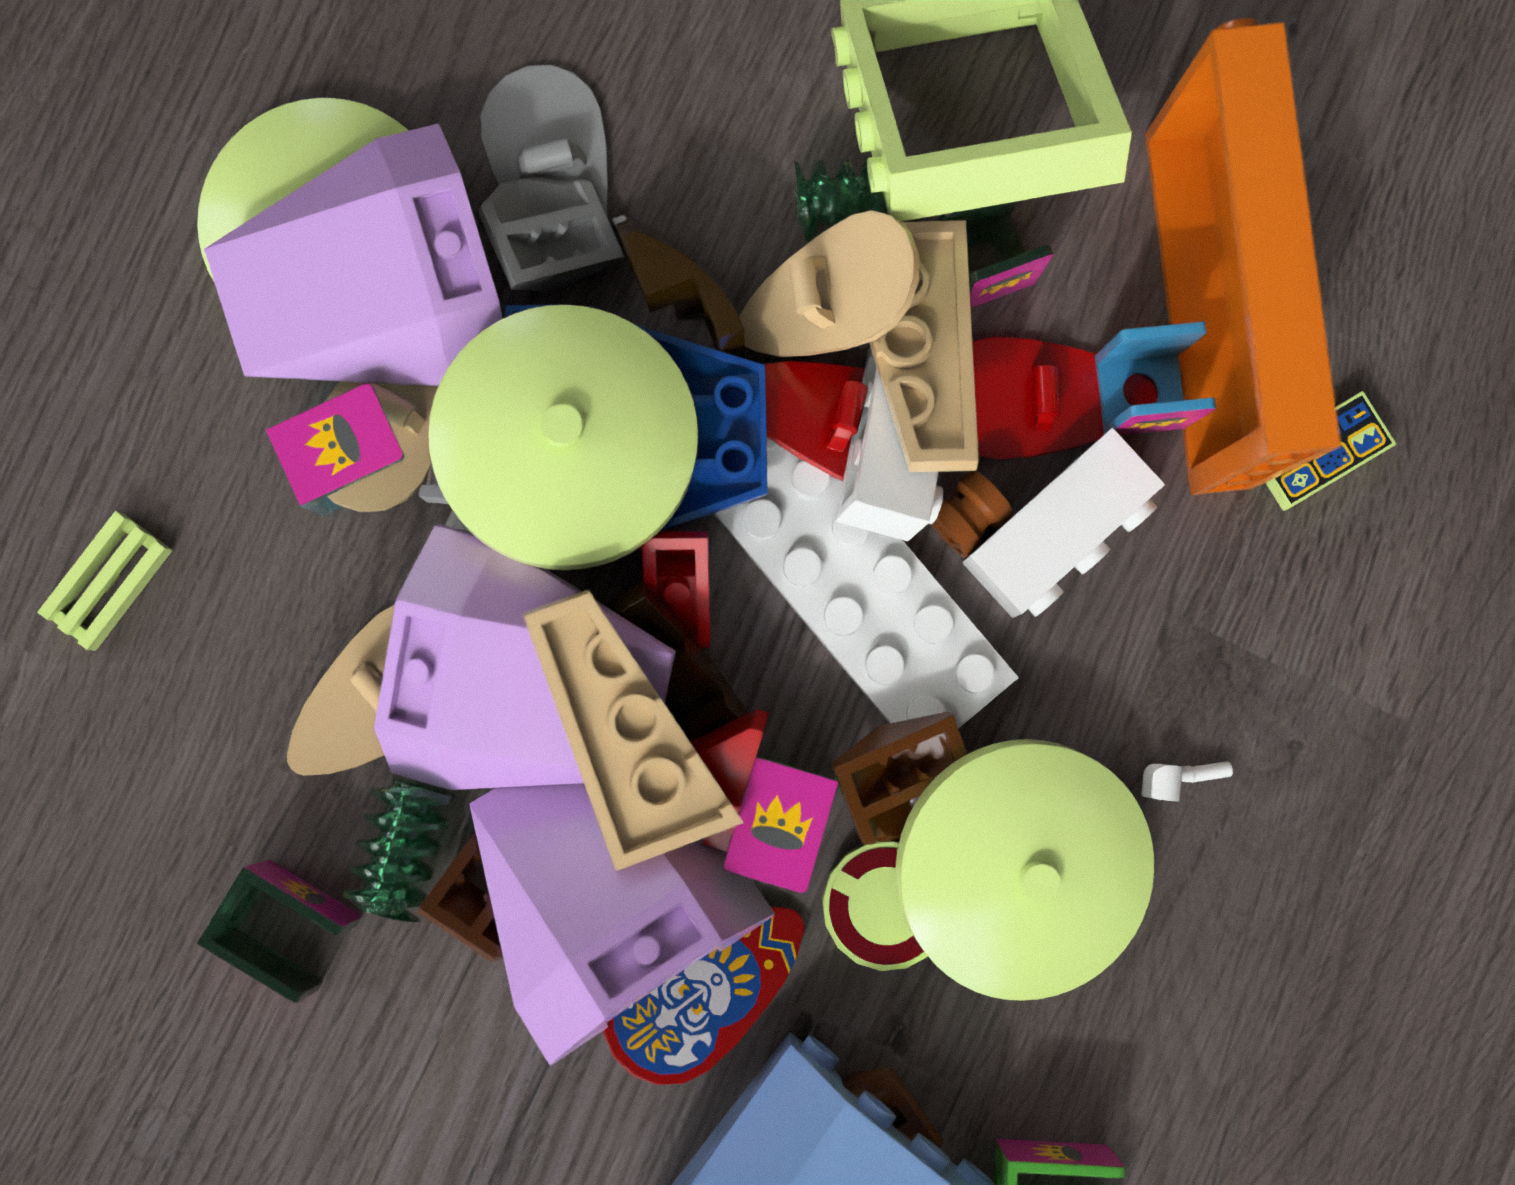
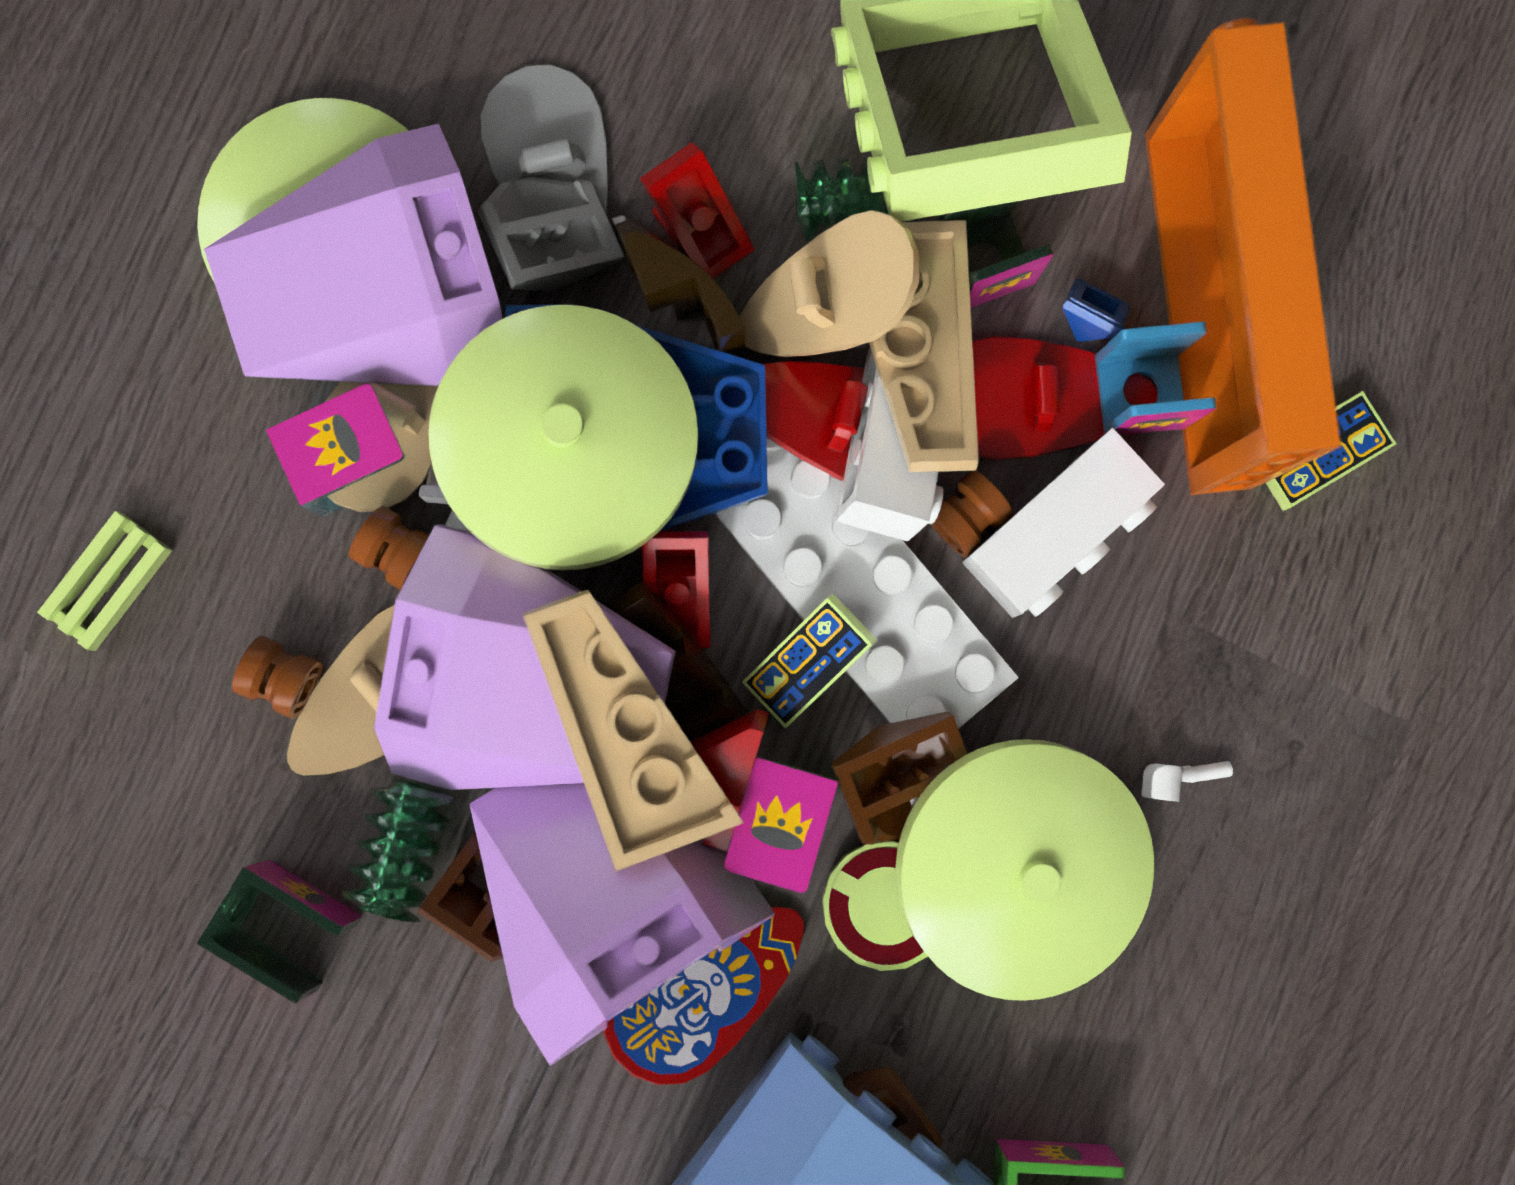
none -> dark orange wheel [232,635,323,719]
none -> dark orange wheel [349,506,429,590]
none -> red slope [639,142,755,279]
none -> tile [742,593,878,728]
none -> blue slope [1062,278,1131,342]

